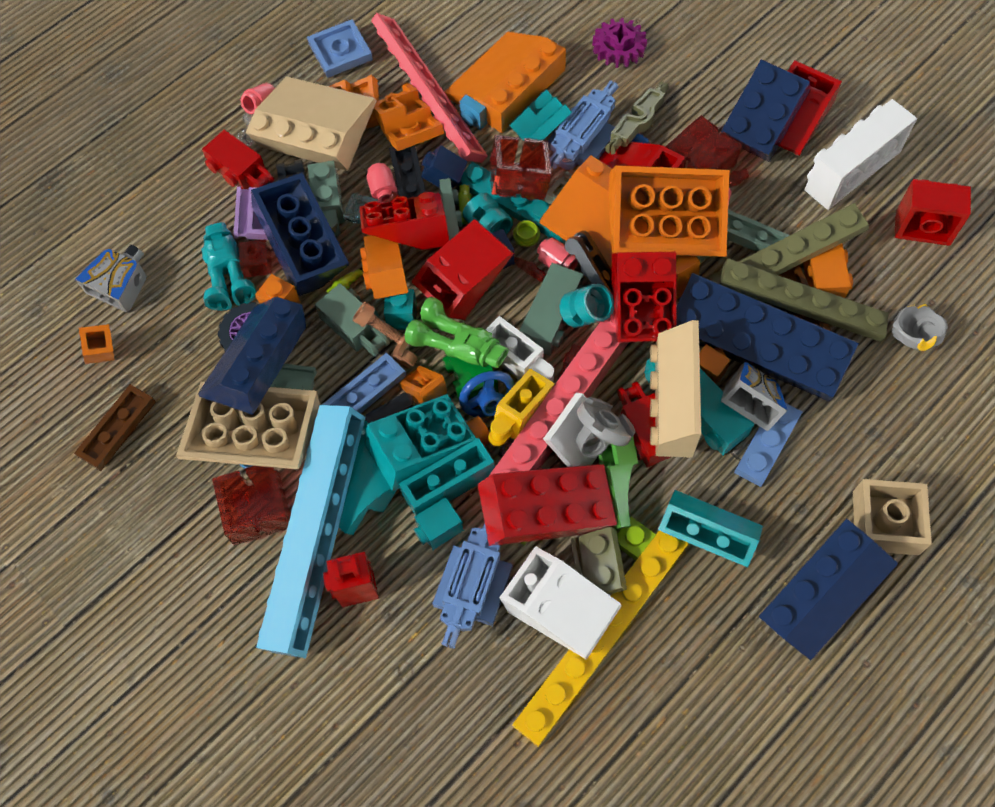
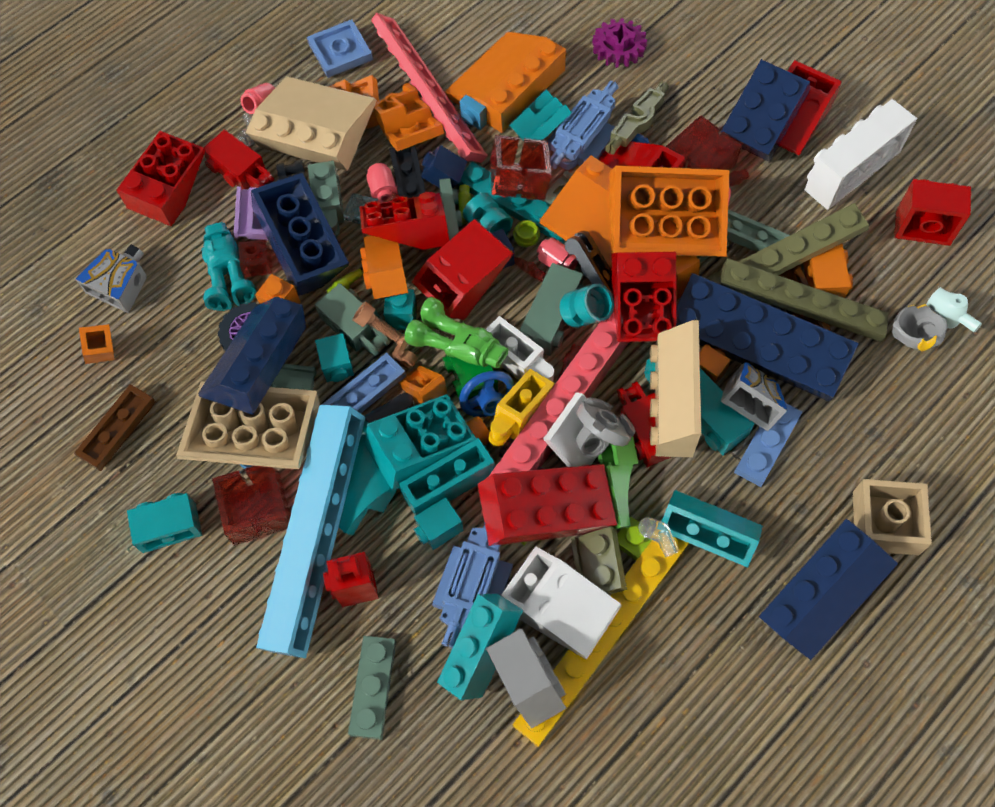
none -> red slope [116,131,205,226]
none -> teal brick [127,493,203,553]
none -> teal brick [315,333,355,382]
none -> sand green plate [348,636,396,740]
none -> teal brick [437,594,523,700]
none -> light grey brick [486,628,566,729]
none -> clear arm [638,517,679,557]
none -> light aqua piece [926,287,982,332]

